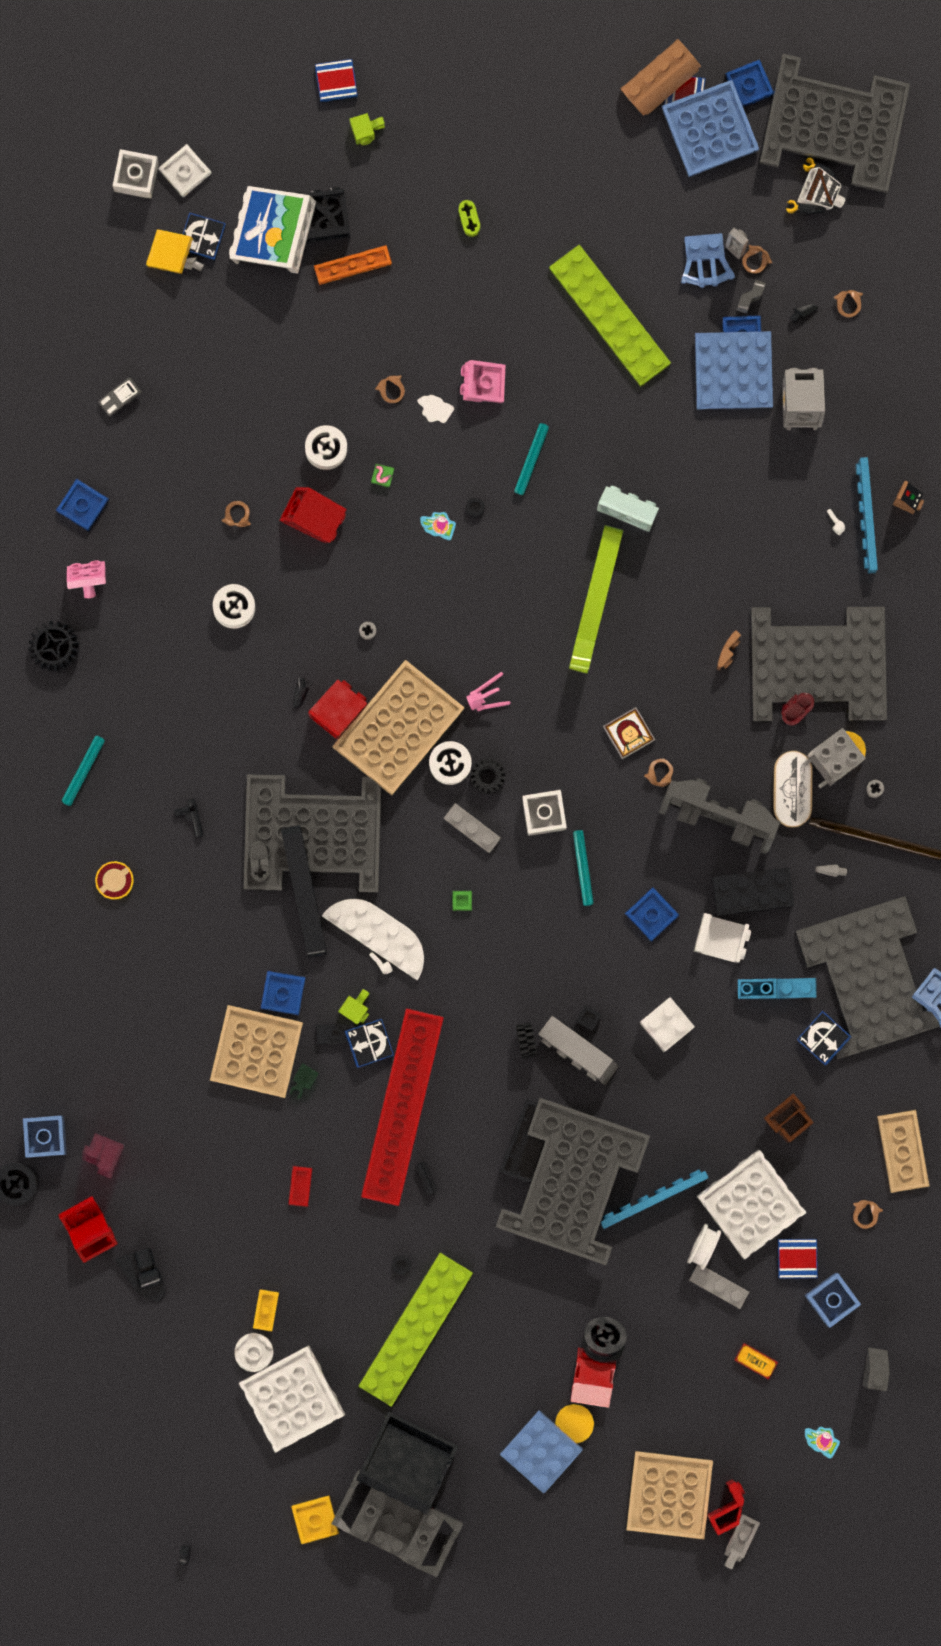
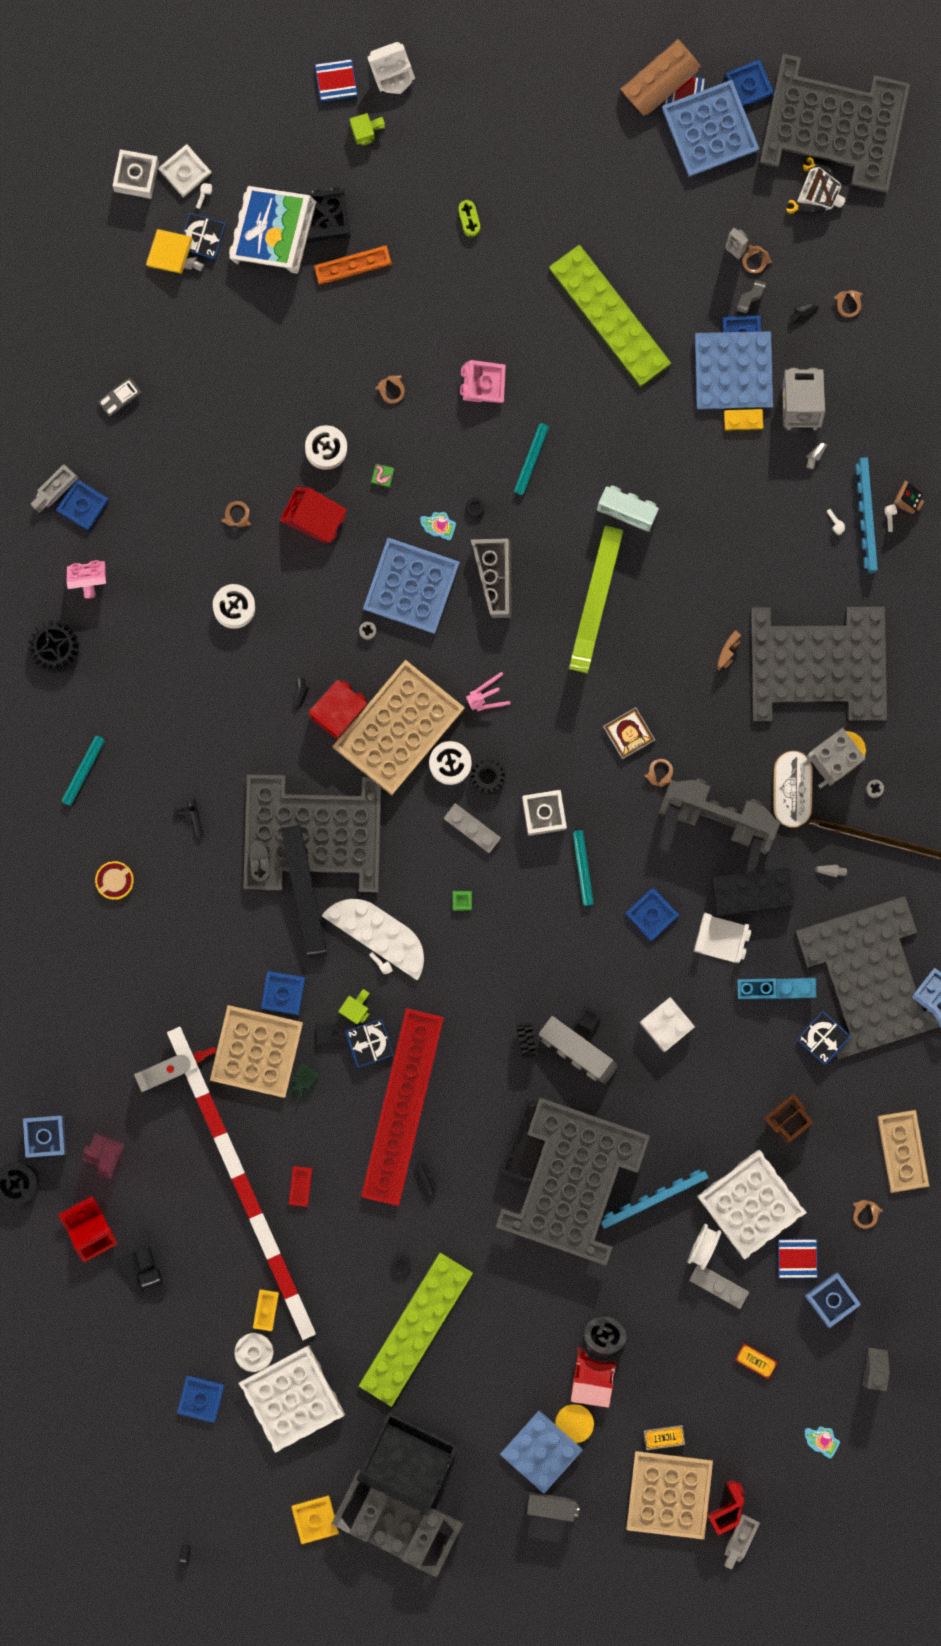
white sticker [417,395,454,423] -> none
medium blue plate [681,233,735,288] -> none
dark red bracket [781,693,814,725] -> none
none -> light grey hinge [31,464,78,513]
none -> piece [134,1027,316,1340]
none -> blue tile [177,1375,225,1423]
none -> white hand [196,183,212,209]
none -> medium blue plate [363,538,460,634]
none -> white piece [368,42,415,94]
none -> light grey wedge [471,539,512,618]
none -> dark grey window [526,1492,580,1522]
none -> tile [644,1425,685,1450]
none -> yellow plate [724,409,763,431]
none -> light grey bar [806,443,827,469]
none -> white hand [884,504,897,532]

